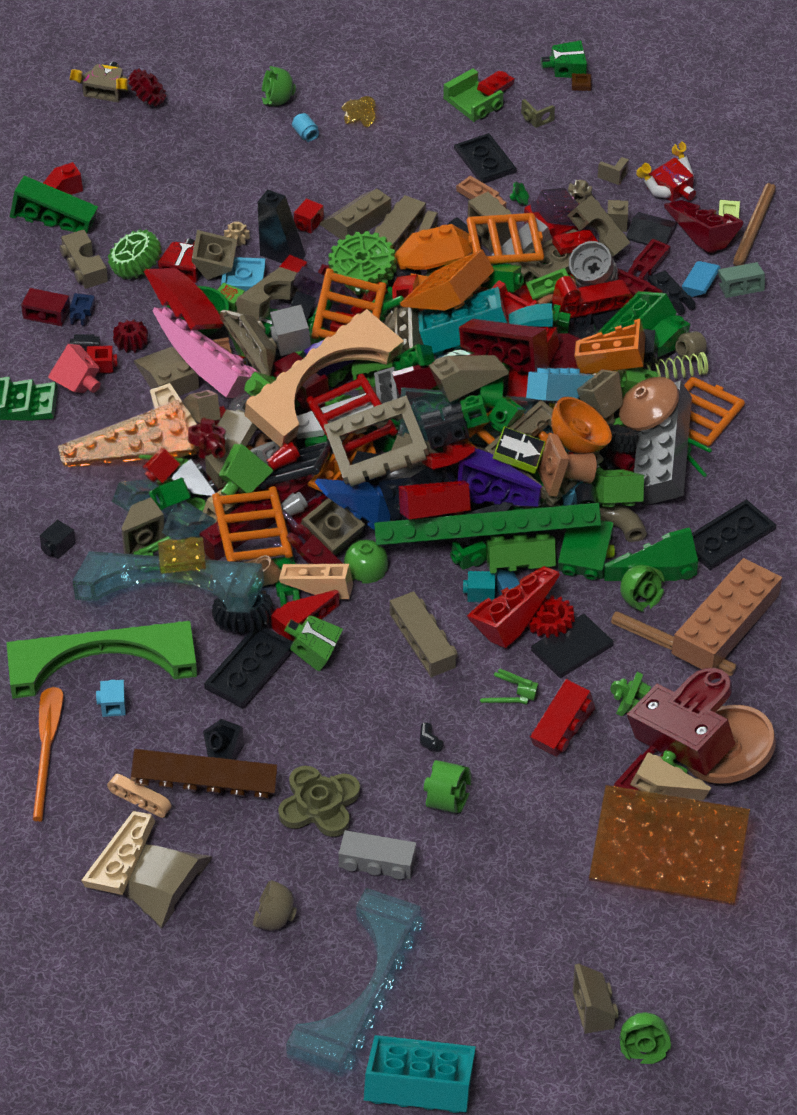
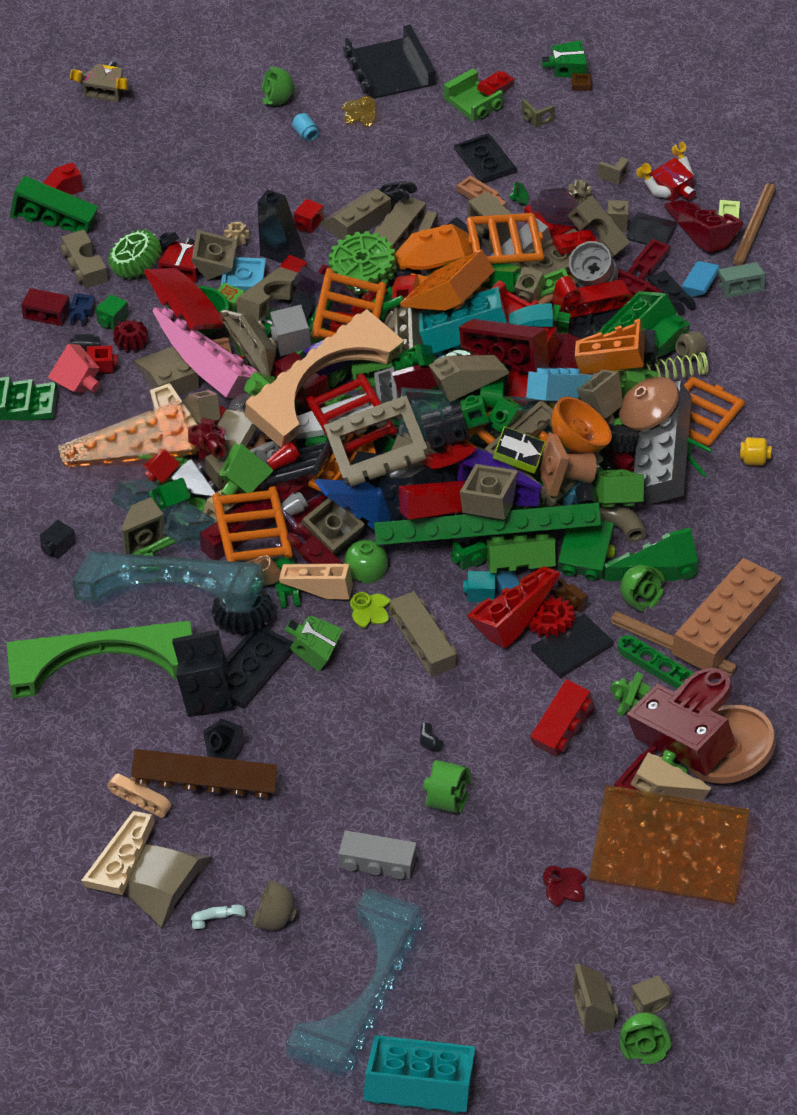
orange piece [33,687,64,821] -> none
medium azure brick [96,680,126,717] -> none
dark red gear [128,68,167,107] -> none
clear yellow plate [158,537,206,574] -> none
red slope [271,590,339,641] -> none
olive plant [278,766,360,837] -> none
bright green plant [480,669,538,704] -> none
black tile [692,499,777,571] -> none
none -> green brick [96,294,129,330]
none -> black tile [158,232,179,249]
none -> black bracket [172,630,233,716]
none -> light aqua arm [191,905,246,929]
none -> black panel [343,24,436,100]
none -> lime plate [350,592,390,628]
none -> black hinge [379,181,418,202]
none -> dark tan slope [460,464,518,520]
none -> dark tan brick [514,267,546,302]
none -> dark red plate [542,866,587,907]
none -> reddish brown plate [550,579,588,614]
none -> green beam [618,635,694,689]
none -> dark tan brick [630,975,672,1014]
none -> yellow head [740,437,772,466]

